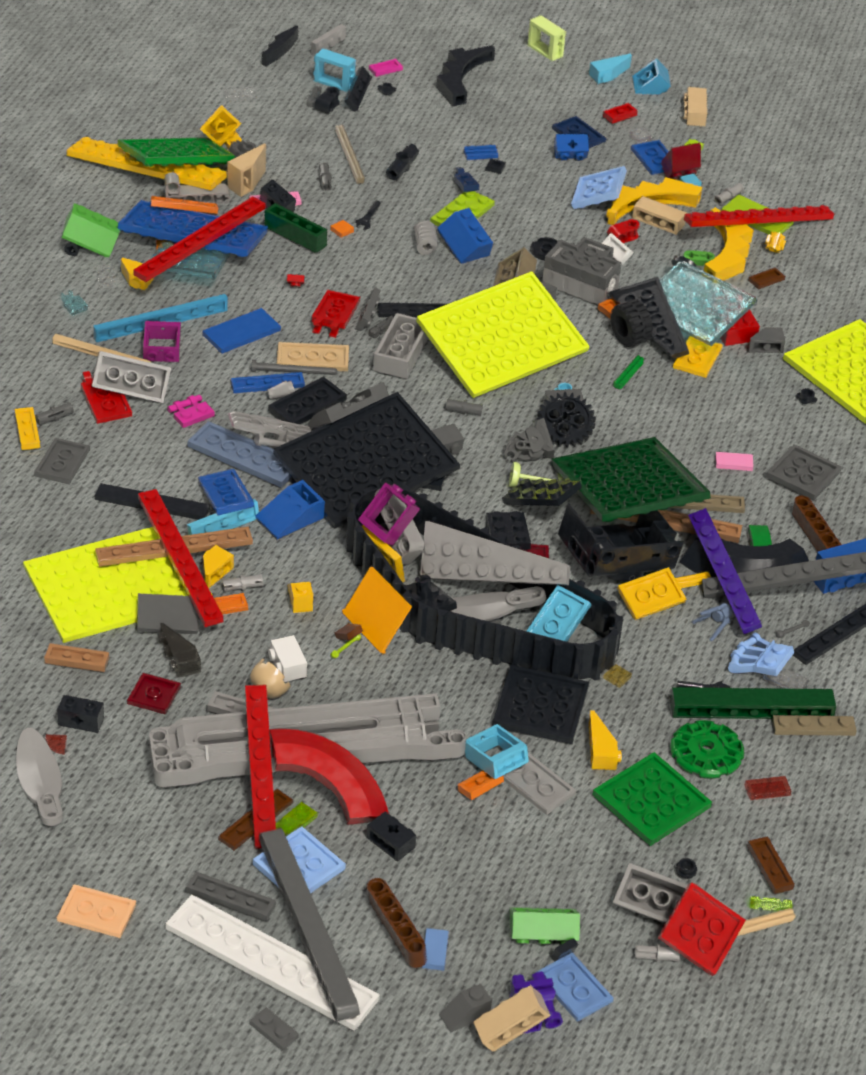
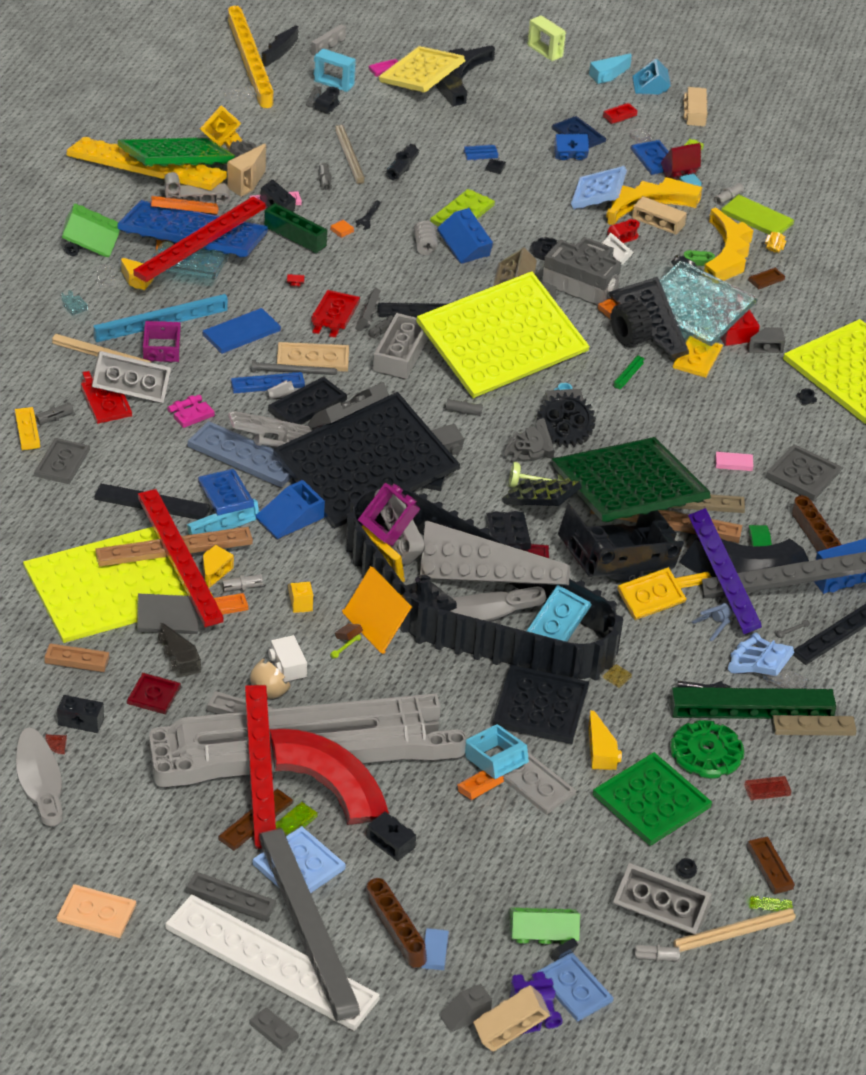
black tile [344,66,372,112] -> none
black plate [378,82,396,95] -> none
dark blue hinge [454,167,479,192] -> none
red plate [658,882,746,976] -> none
red plate [684,205,835,227] -> none
none -> yellow beam [228,6,273,108]
none -> light yellow plate [379,46,465,92]

